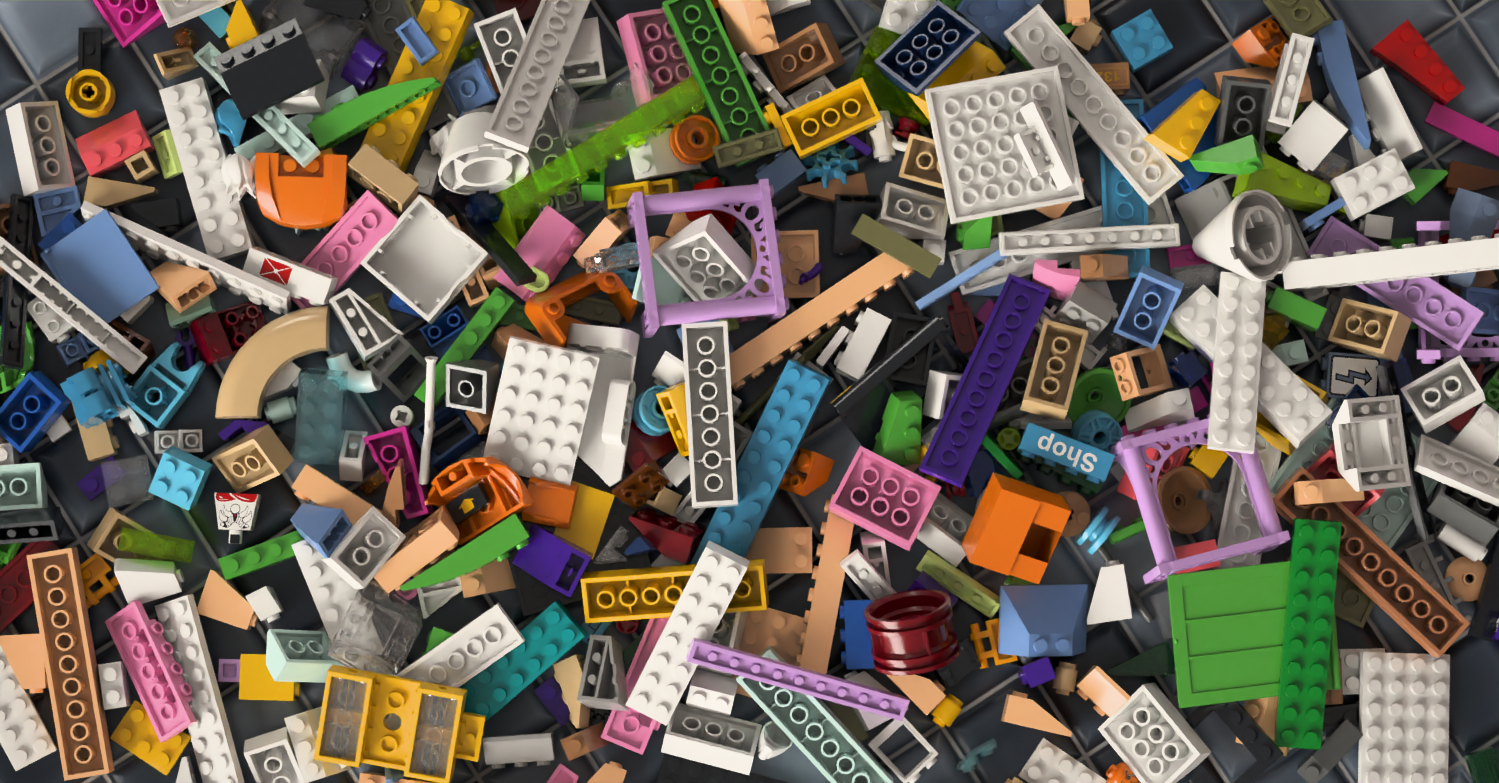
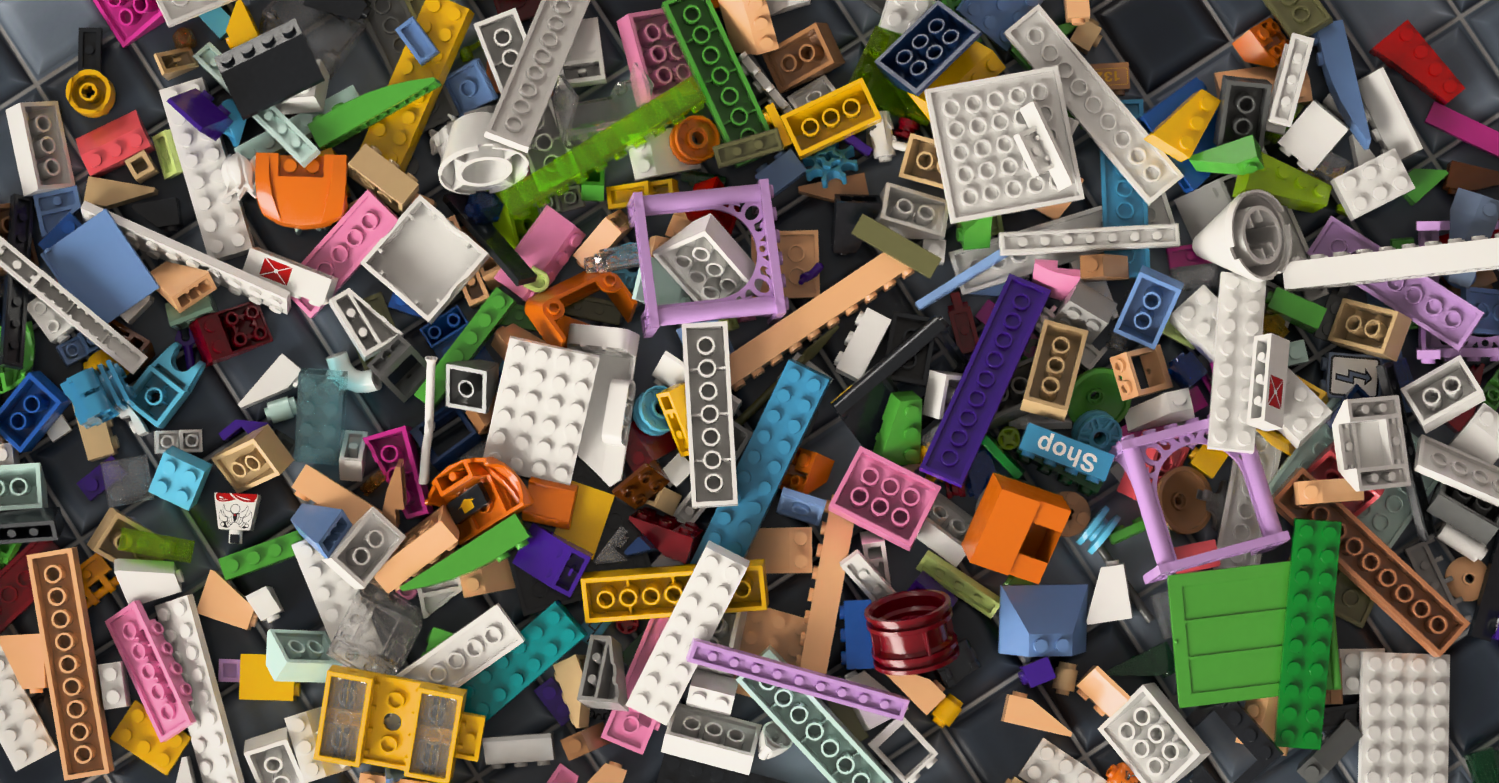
tan brick [215,305,330,419] -> none
dark purple brick [341,38,388,91] -> none
white wheel [390,405,415,427] -> none
white slope [413,149,441,198] -> none
white tile [816,326,850,370] -> none
clear light blue slope [955,738,998,773] -> none
light orange plate [969,618,1018,669] -> none
dark azure brick [1109,9,1173,74] -> none
medium blue wing [1298,197,1346,233] -> none
white brick [1358,214,1394,242] -> none
none -> dark purple slope [166,88,233,141]
none -> light blue tile [776,487,827,526]
none -> white brick [1247,333,1290,432]

